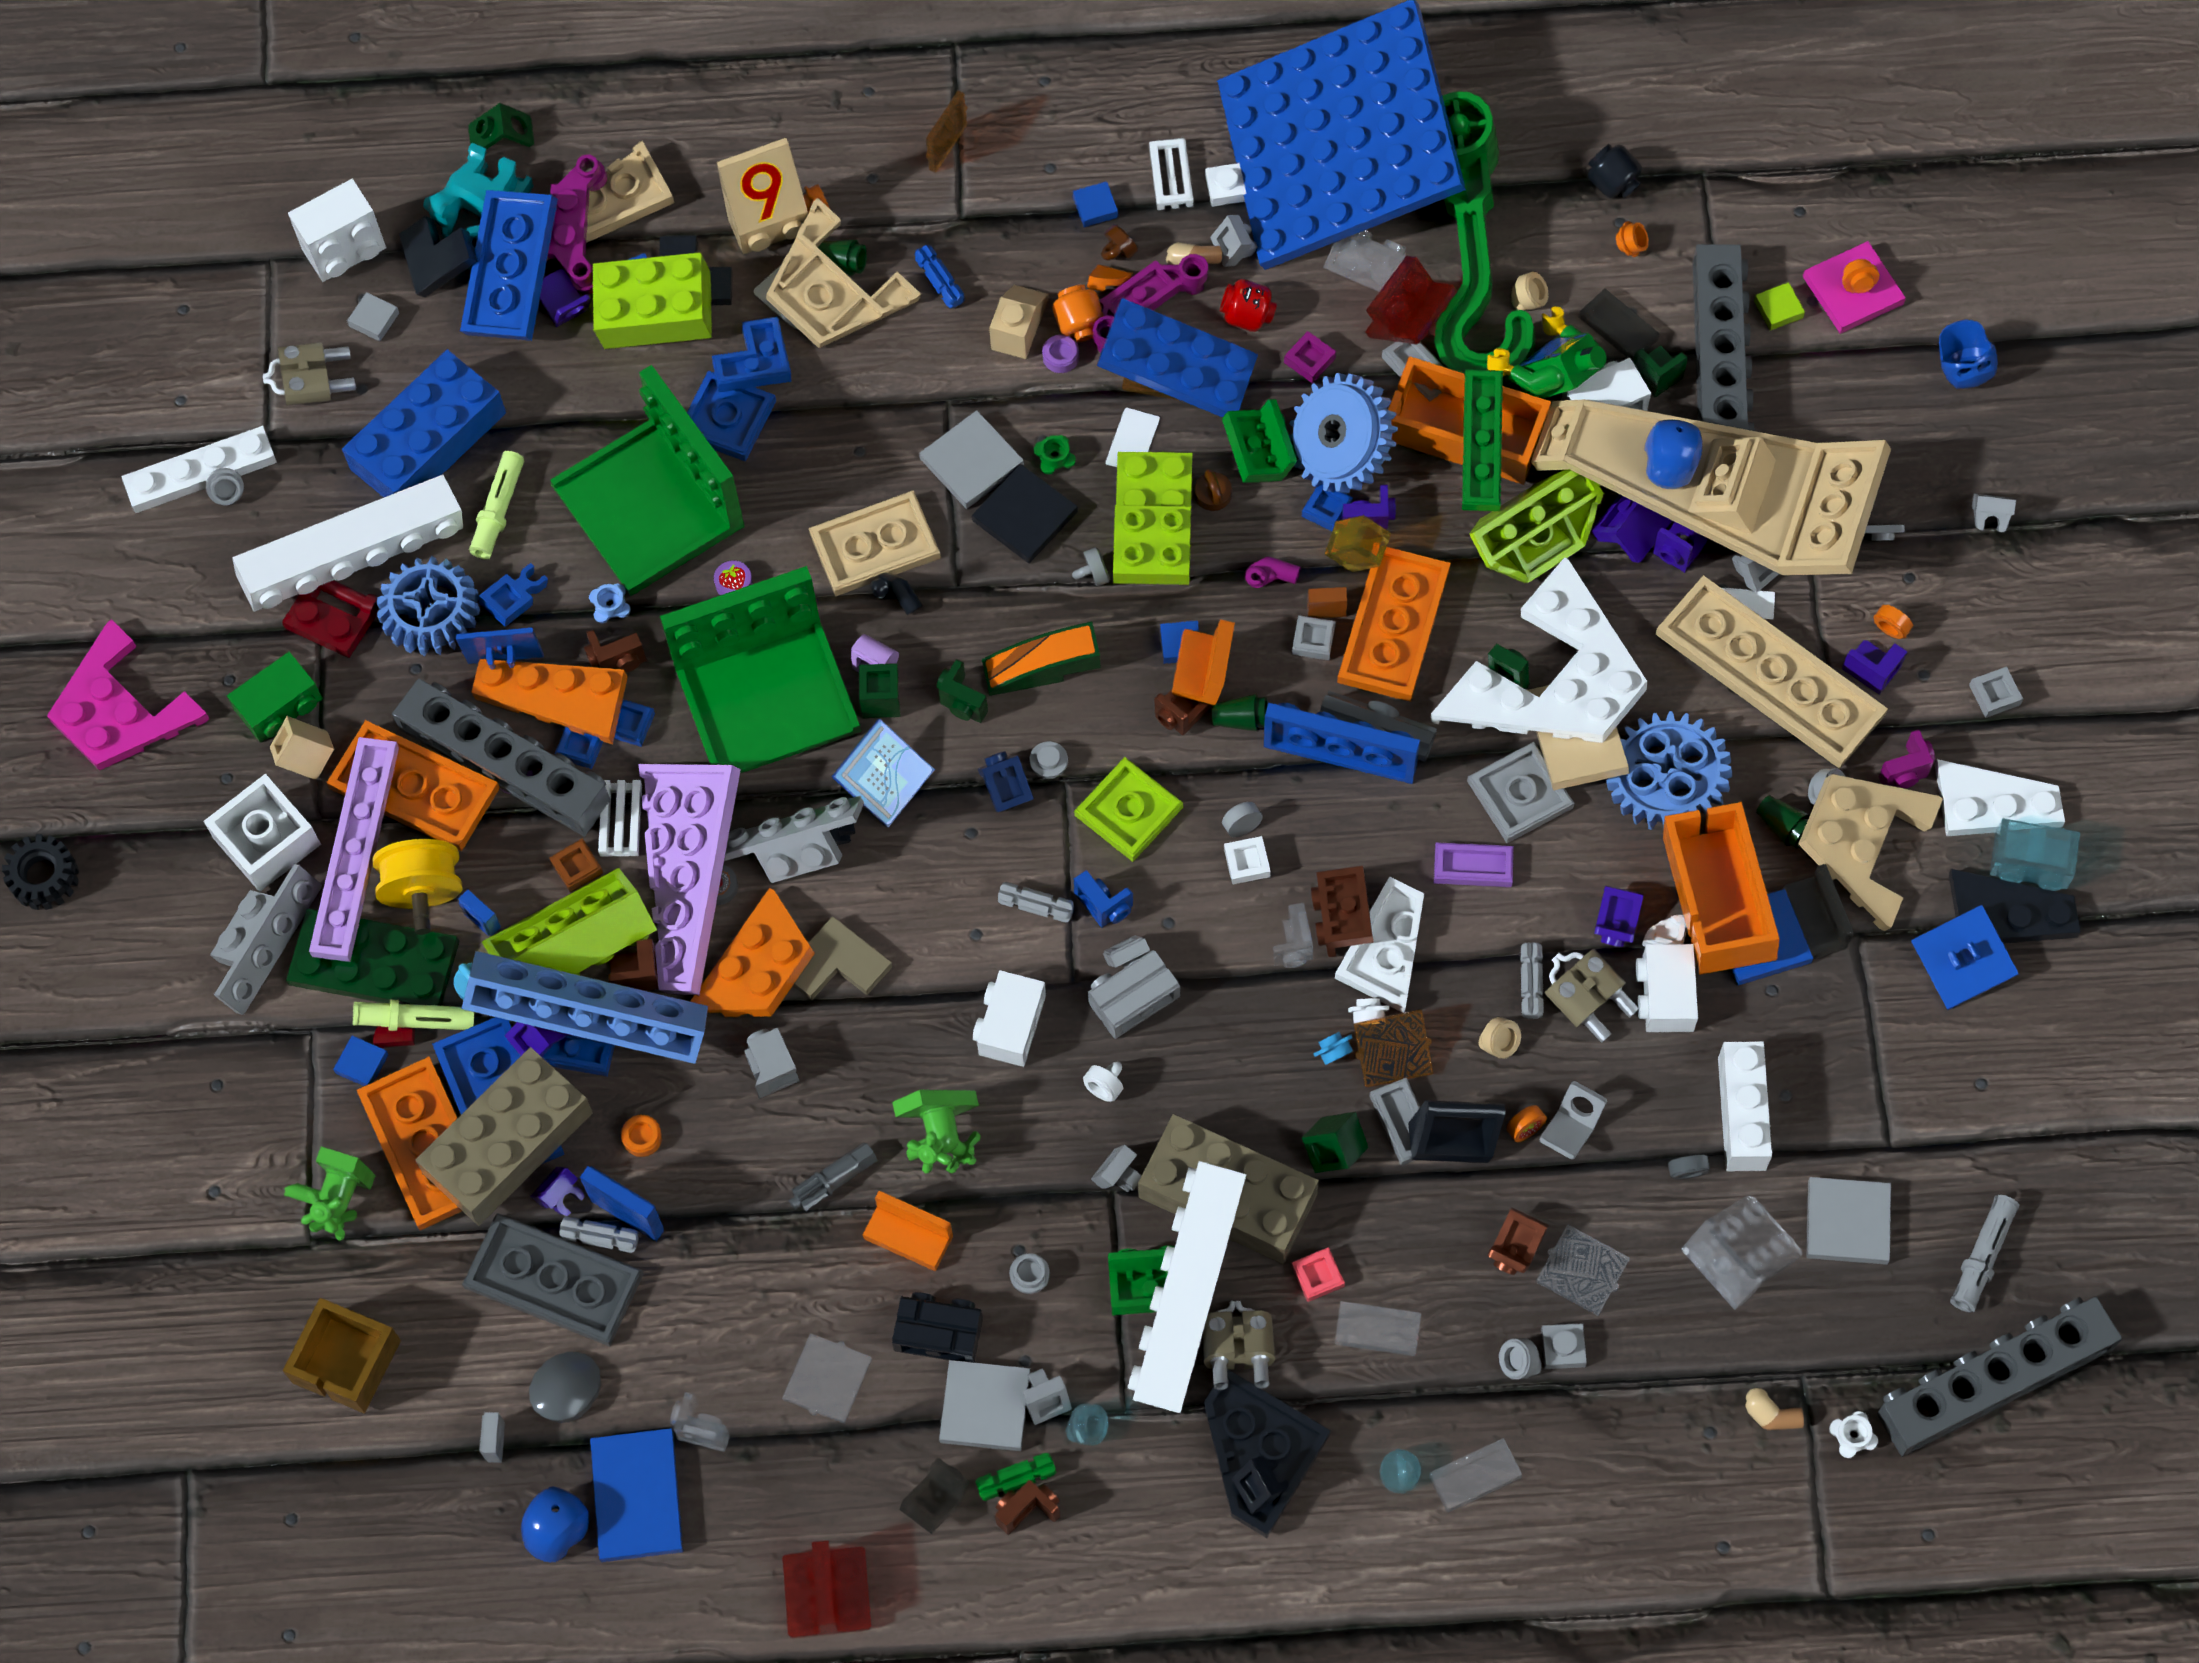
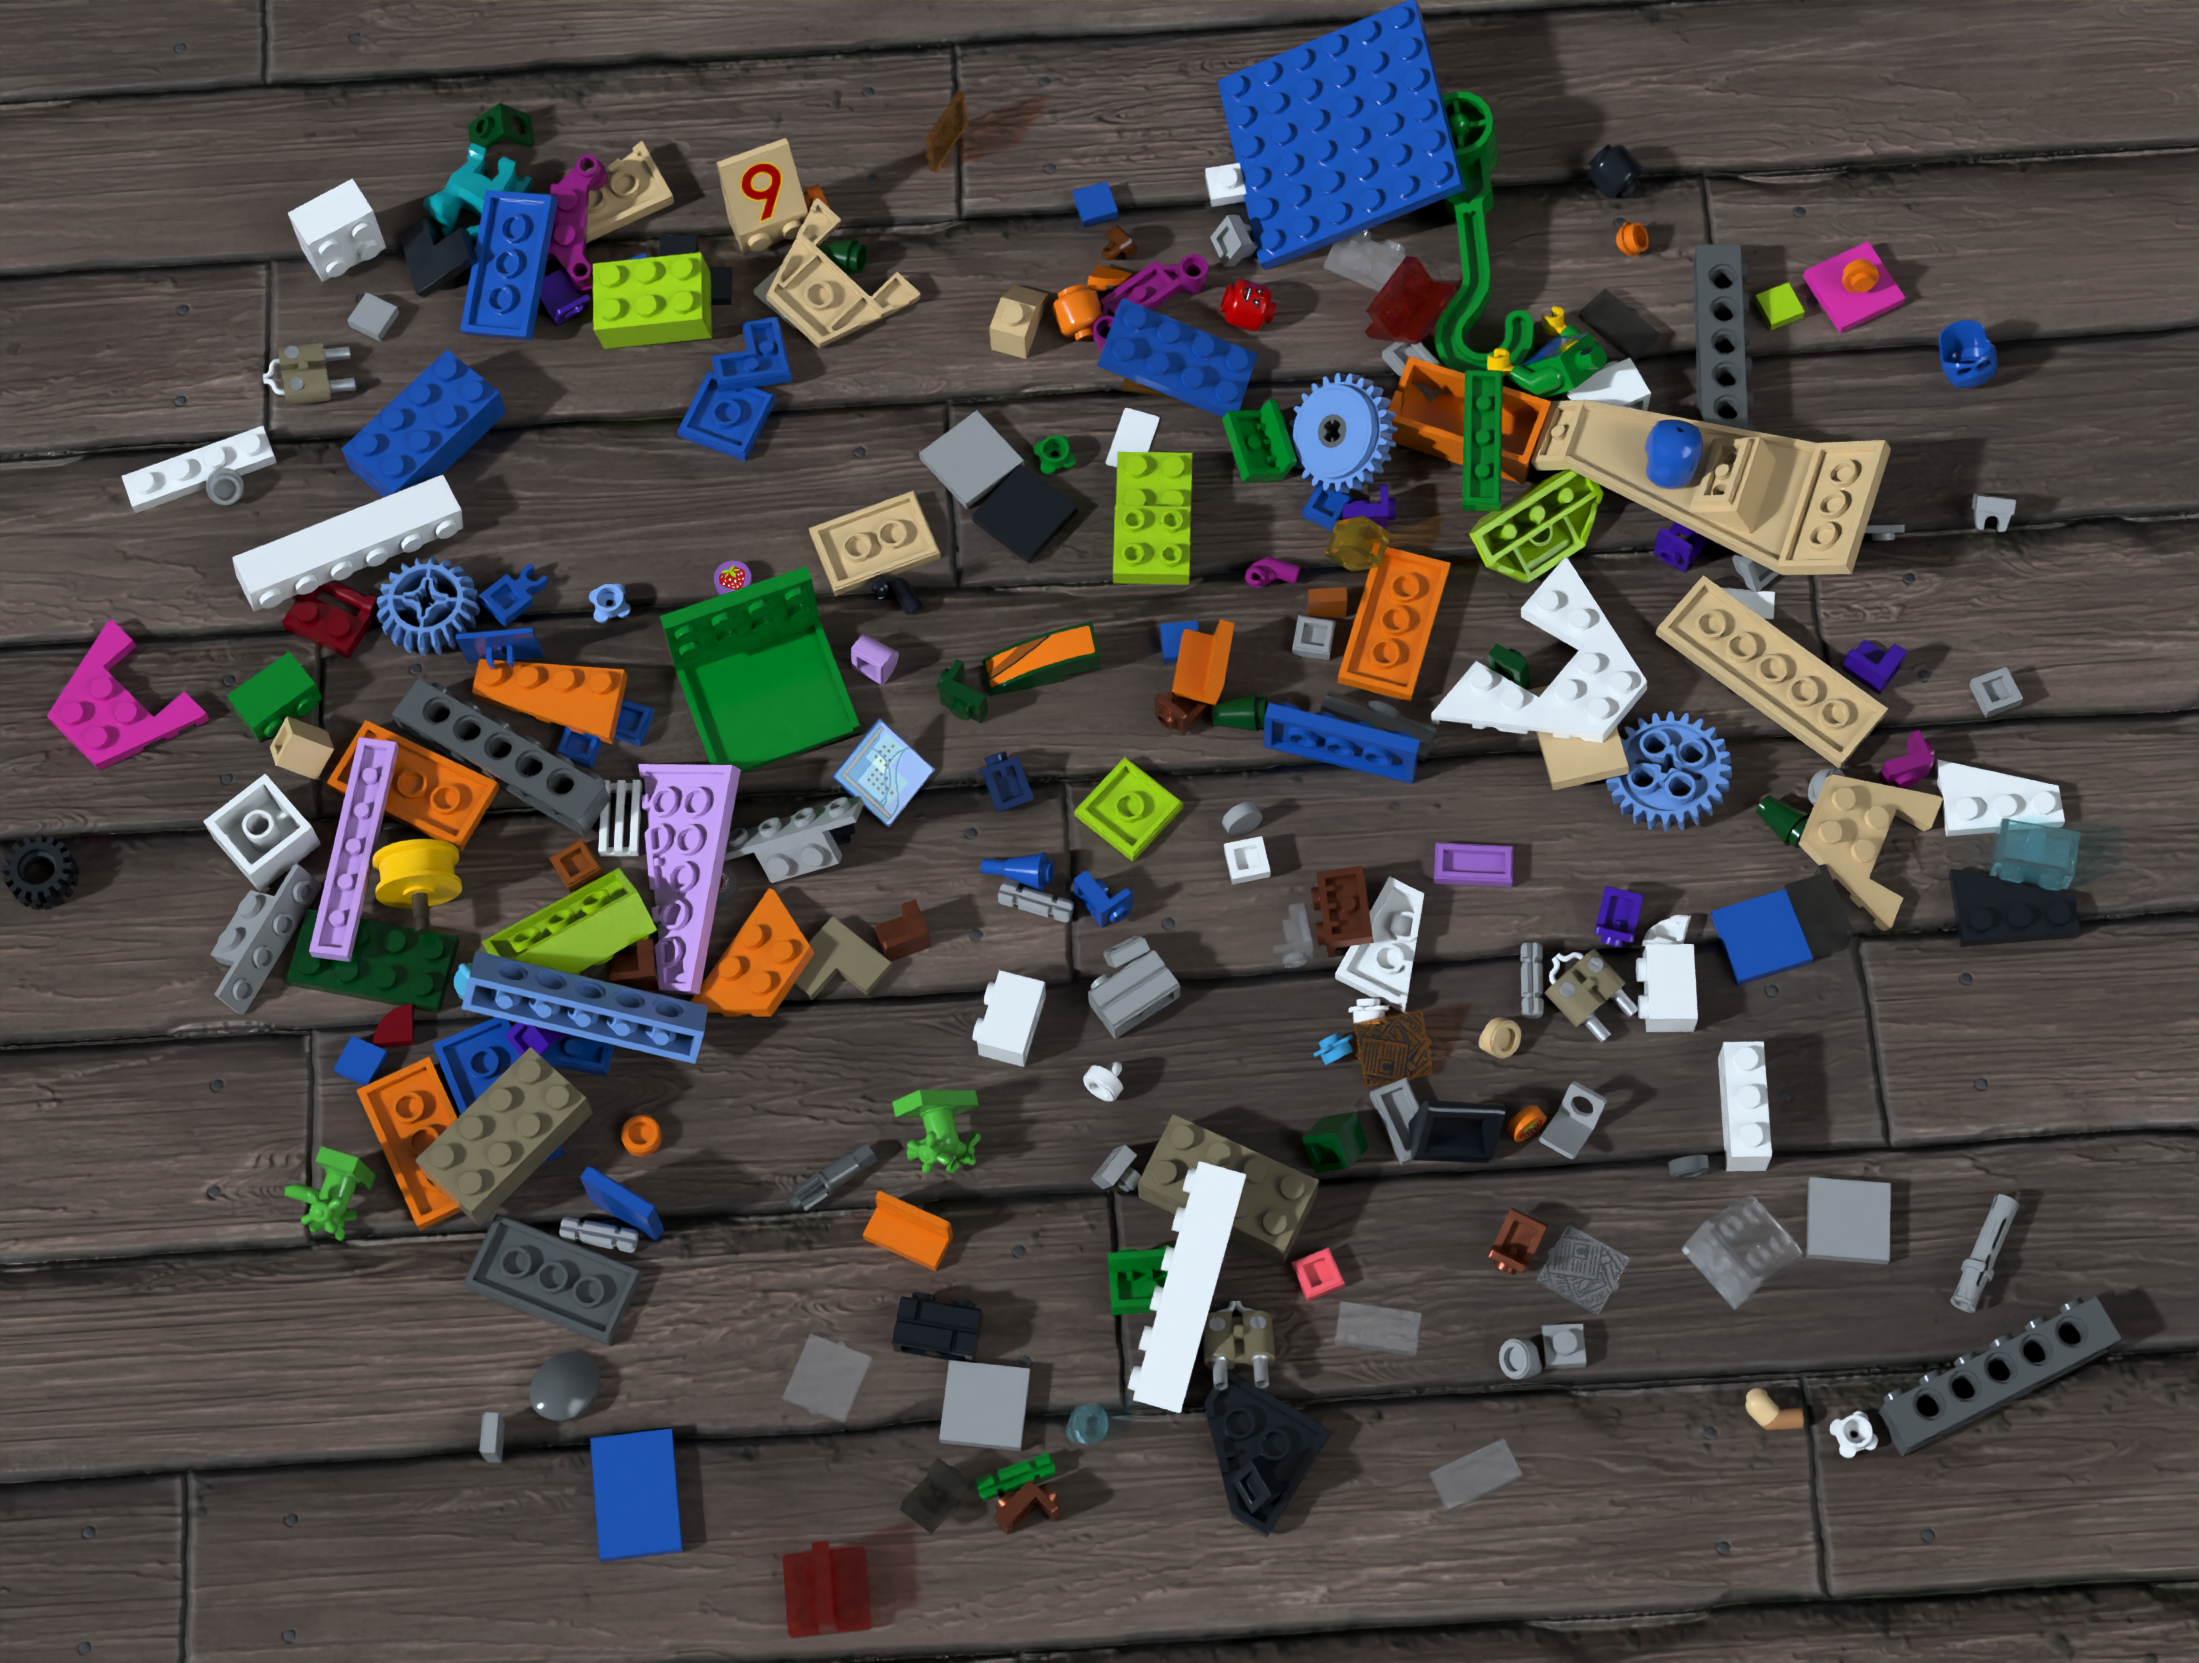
pearl gold piece [282,1298,401,1414] -> none
yellowish green pin [353,999,474,1031] -> none
blue tile [458,889,501,936] -> none
yellowish green pin [469,451,524,559] -> none
blue helmet [521,1486,589,1562] -> none
dark purple tile [530,1166,585,1216] -> none
green bracket [550,365,745,596] -> none
copper bracket [584,630,647,673] -> none
clear bracket [670,1391,730,1452] -> none
light grey window [744,1028,800,1099] -> none
dark green panel [859,663,901,719] -> none
blue axle [915,244,965,309] -> none
light grey plate [1009,1253,1050,1294] -> none
light grey tile [1022,1368,1072,1425] -> none
light grey plate [1030,741,1068,779] -> none
medium lavender tile [1042,334,1079,373] -> none
light grey tile [1072,547,1110,587] -> none
white tile [1149,138,1193,210] -> none
arm [1166,242,1222,265] -> none
reddish brown tile [1195,469,1232,511] -> none
magenta plate [1284,331,1336,384] -> none
clear light blue tile [1380,1449,1421,1493] -> none
light grey tile [1467,742,1574,843] -> none
tan tile [1511,272,1549,311] -> none
dark purple panel [1591,494,1672,563] -> none
dark green panel [1633,345,1688,398] -> none
orange piece [1663,802,1780,975] -> none
orange tile [1874,605,1913,639] -> none
blue piece [1911,905,2019,1010] -> none
none -> copper panel [875,899,931,962]
none -> blue cone [981,852,1054,891]

